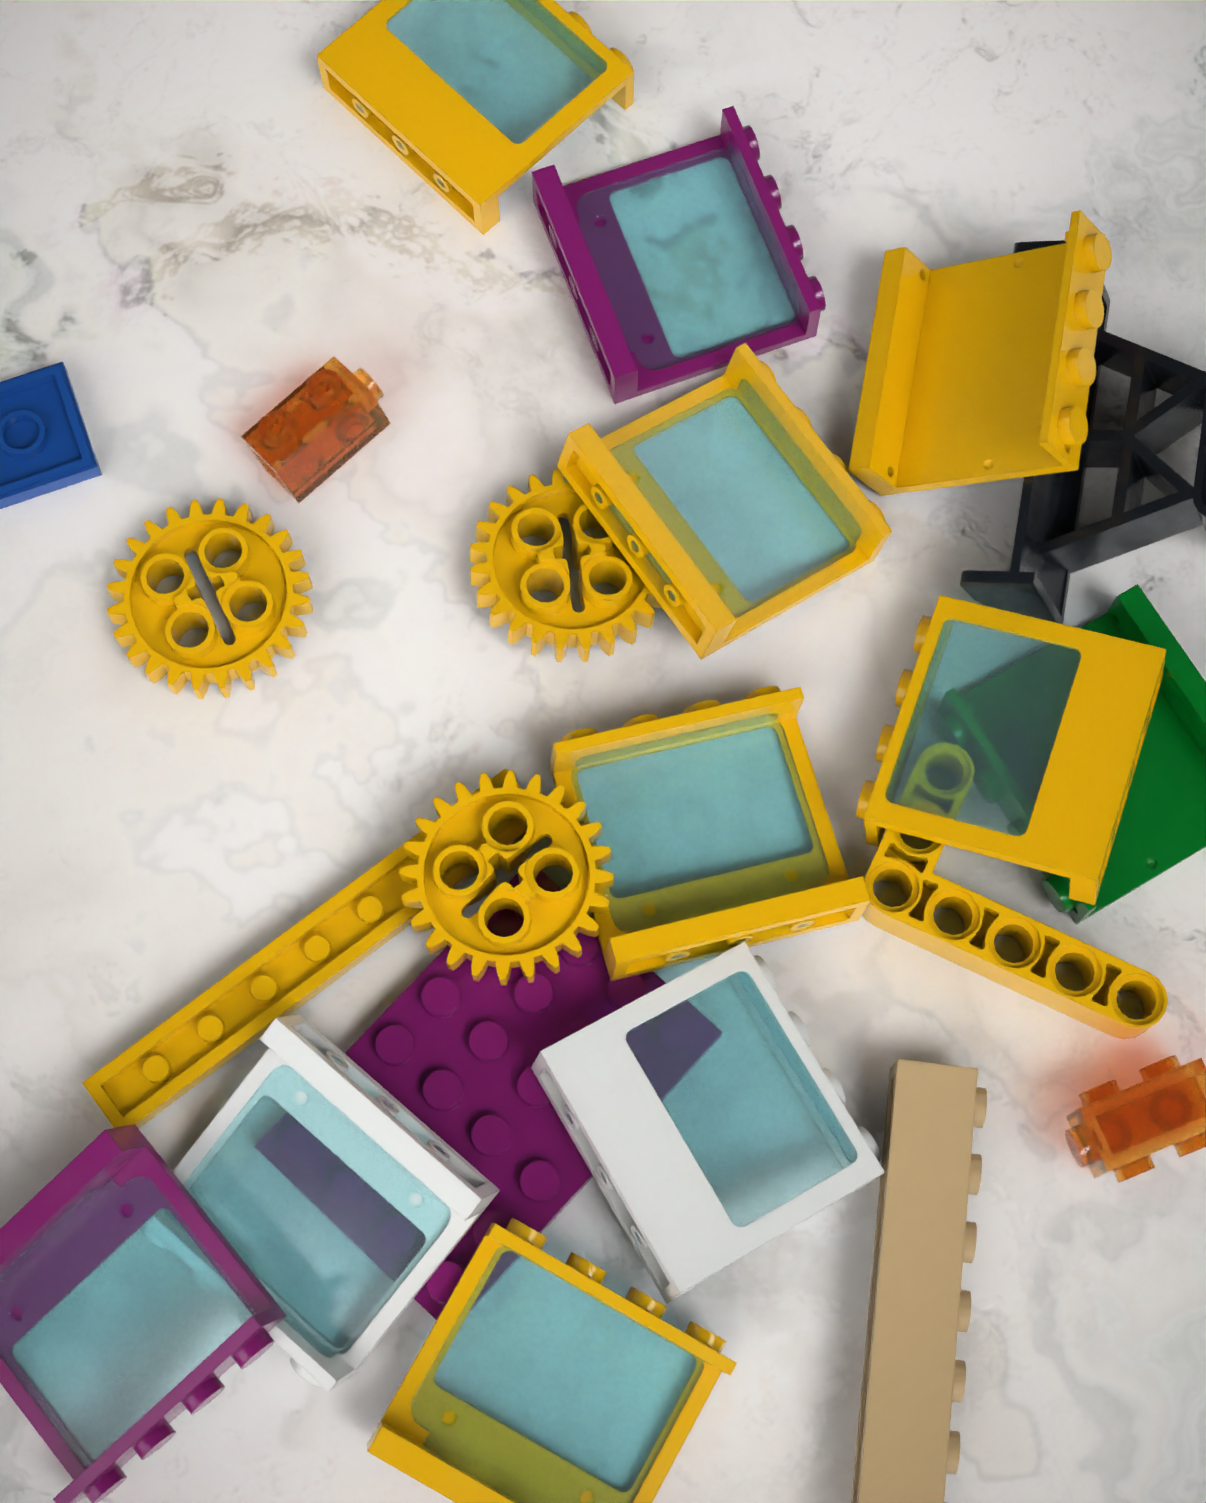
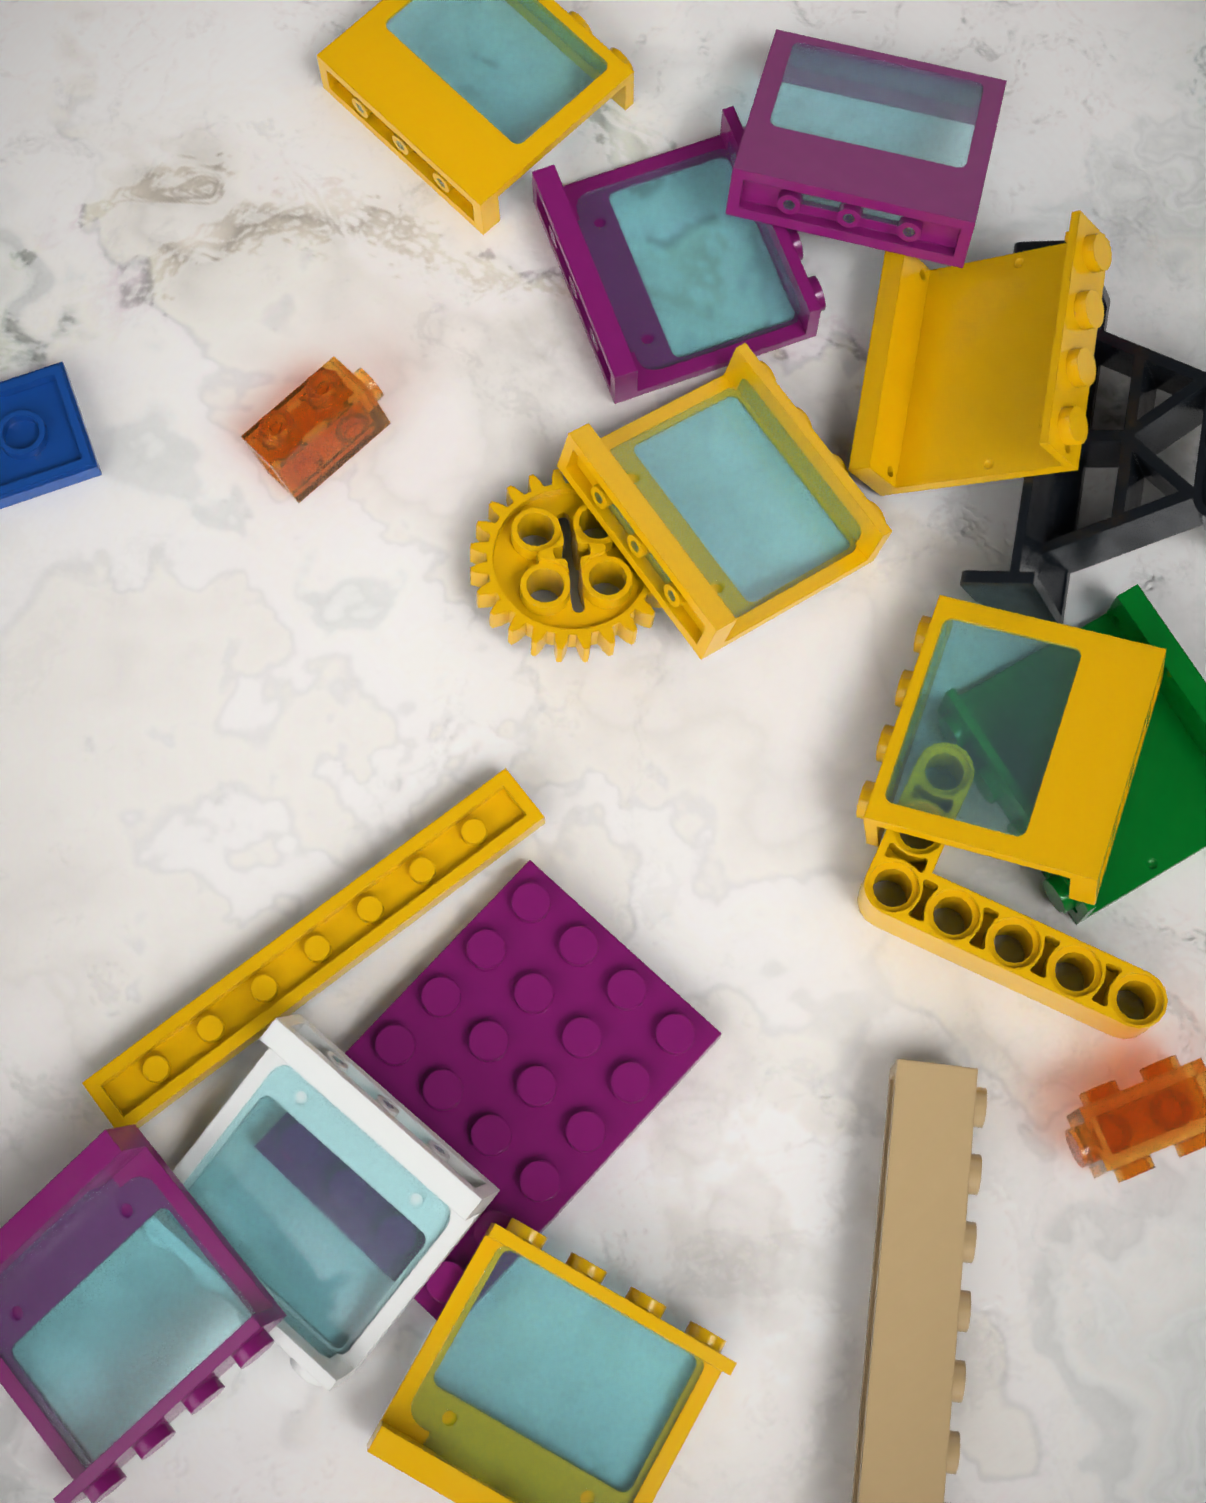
yellow gear [107,498,313,699] -> none
yellow gear [399,770,614,985] -> none
panel [531,941,885,1304] -> none
clear light blue panel [549,686,871,981] -> none
none -> magenta panel [725,29,1007,268]

